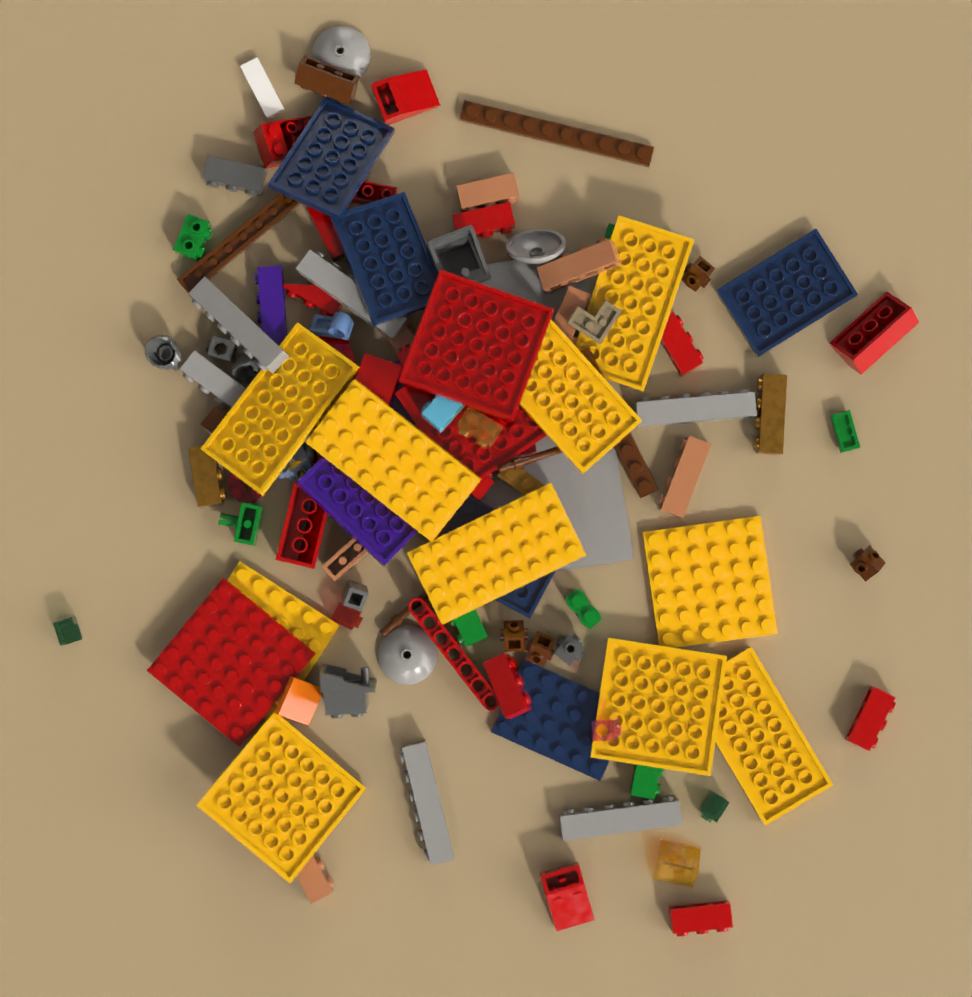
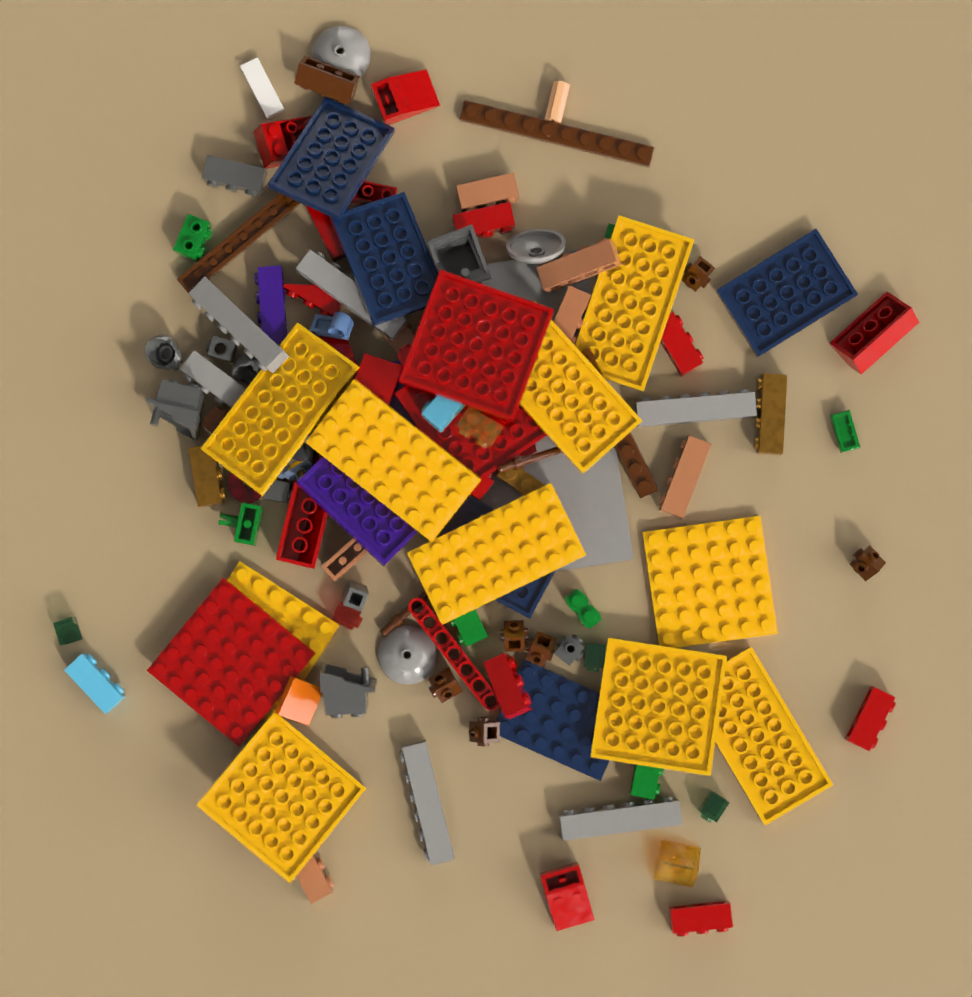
dark tan plate [567,300,622,345] -> none
bracket [592,719,621,741] -> none
none -> medium azure brick [64,653,126,714]
none -> dark grey piece [146,379,205,441]
none -> dark grey brick [263,480,293,504]
none -> reddish brown brick [428,667,462,703]
none -> reddish brown brick [469,717,500,746]
none -> light nougat axle [545,81,570,124]
none -> clear green brick [583,643,606,672]

